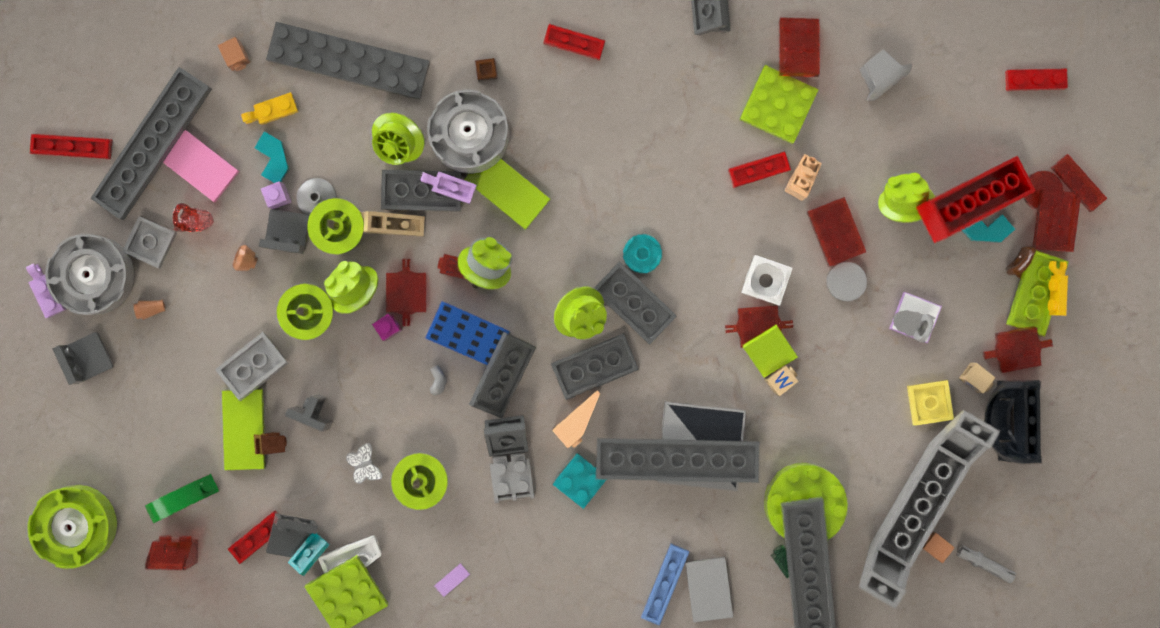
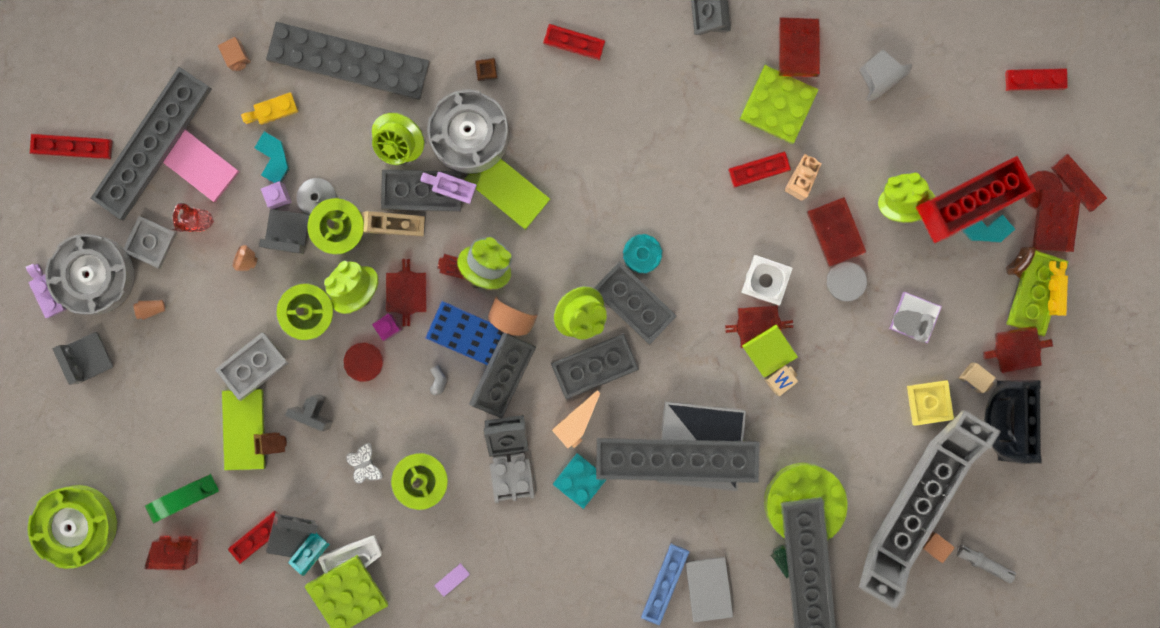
none -> clear red tile [343,342,384,382]
none -> nougat piece [488,296,538,336]

